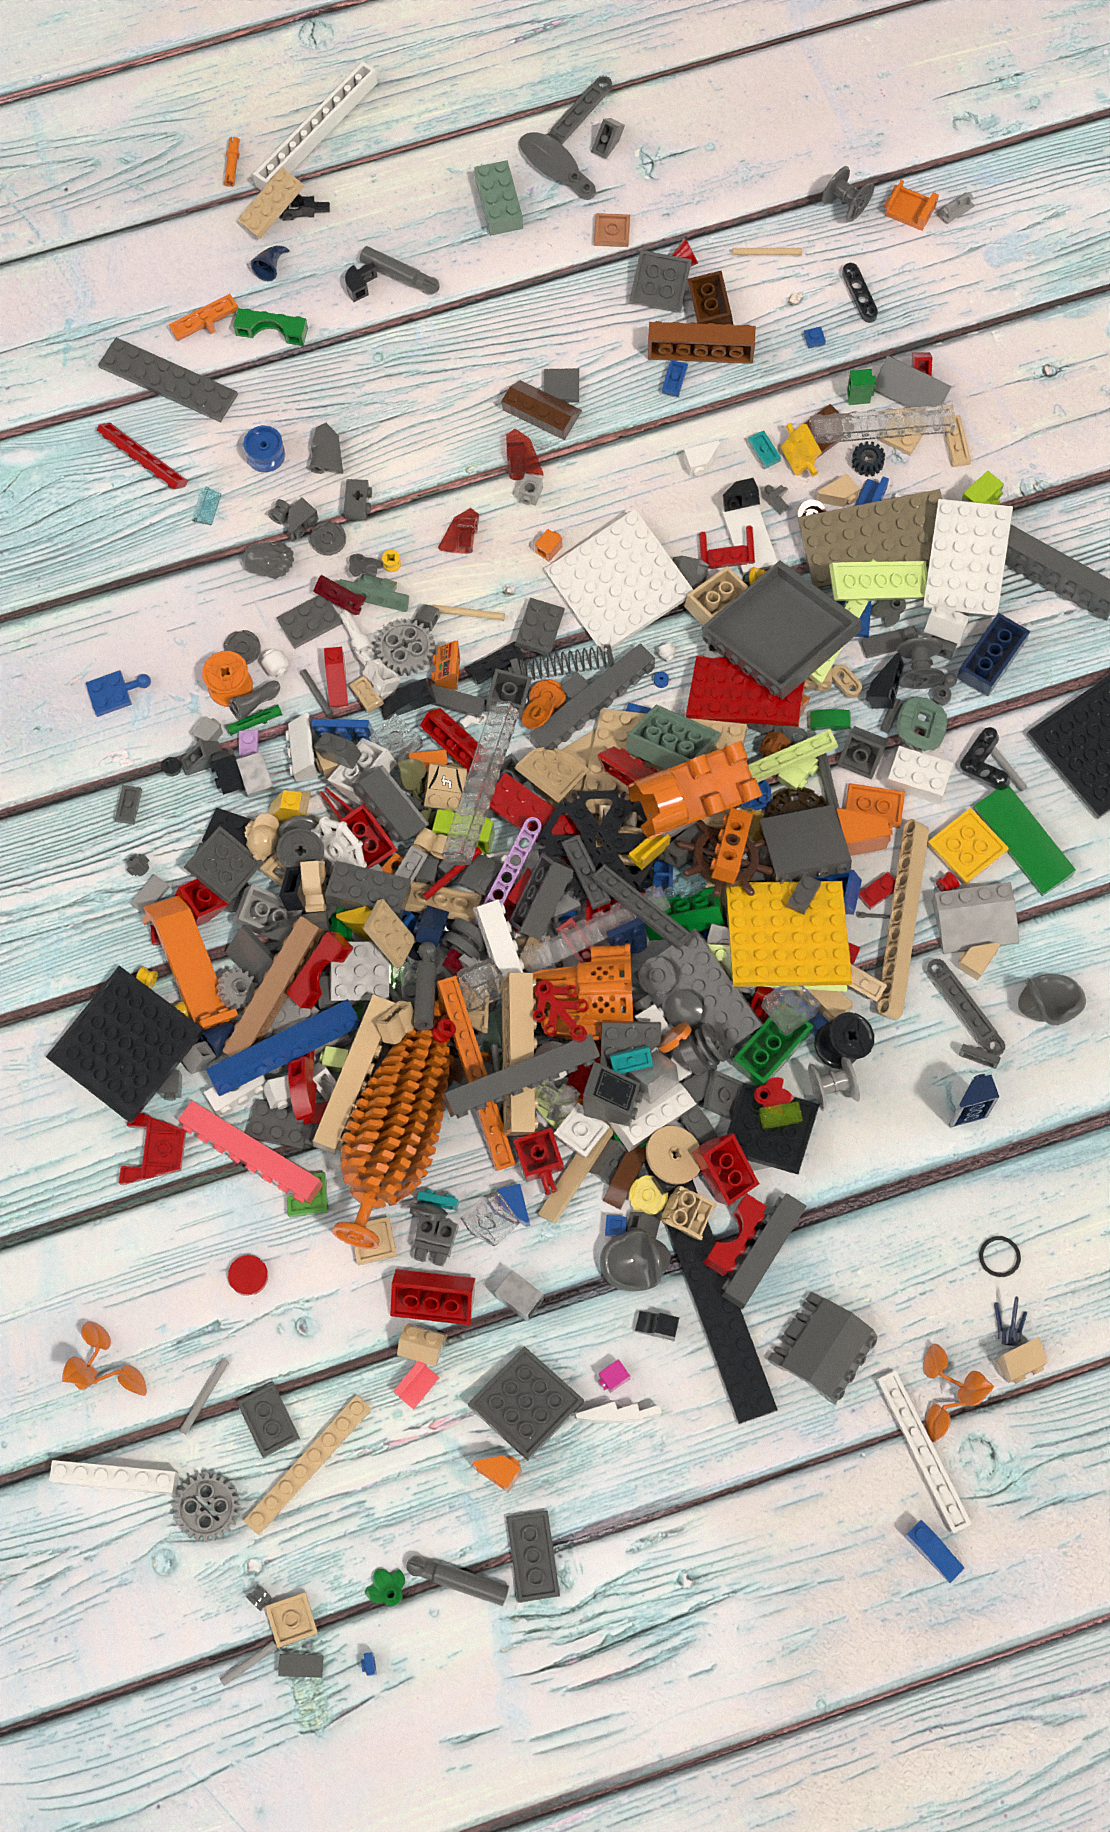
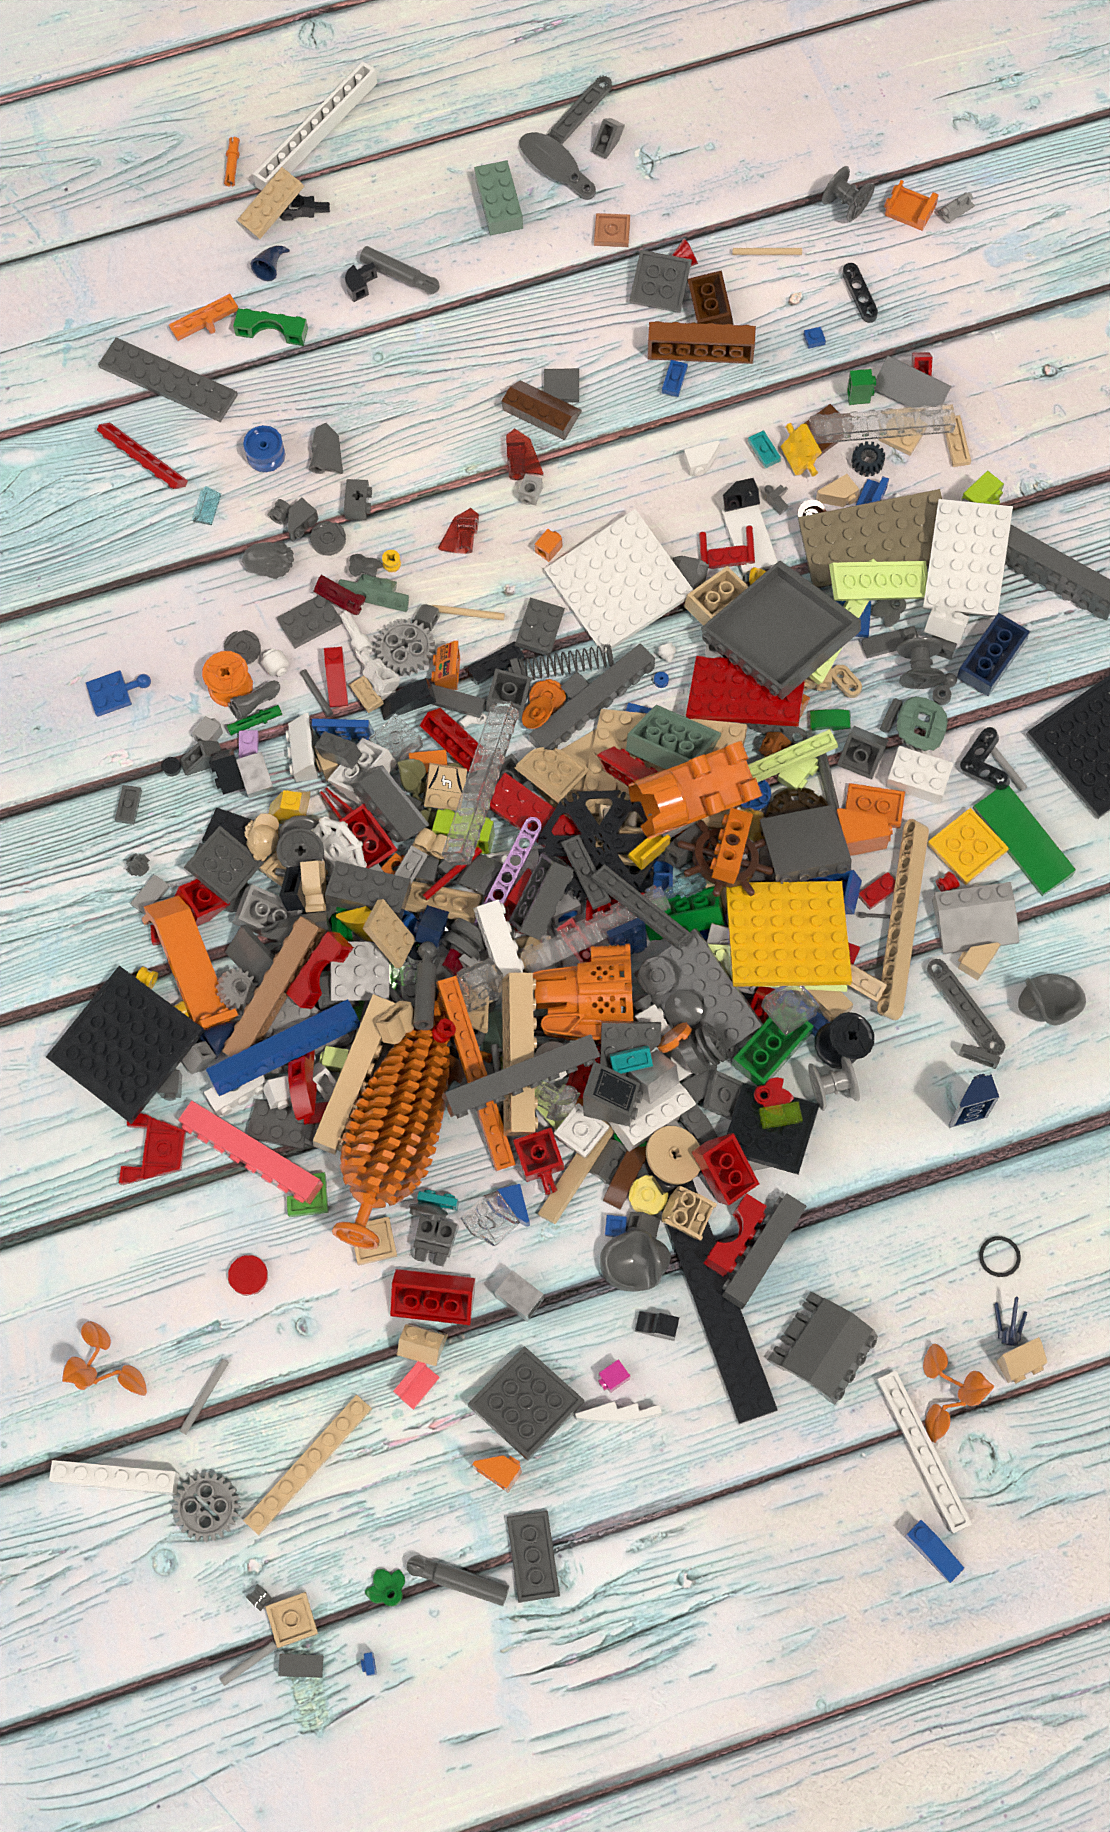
dark grey tile [237,1383,300,1458] -> none
red plant [533,980,589,1043] -> none
dark grey plate [787,874,821,915] -> none
black slope [866,653,904,709] -> none

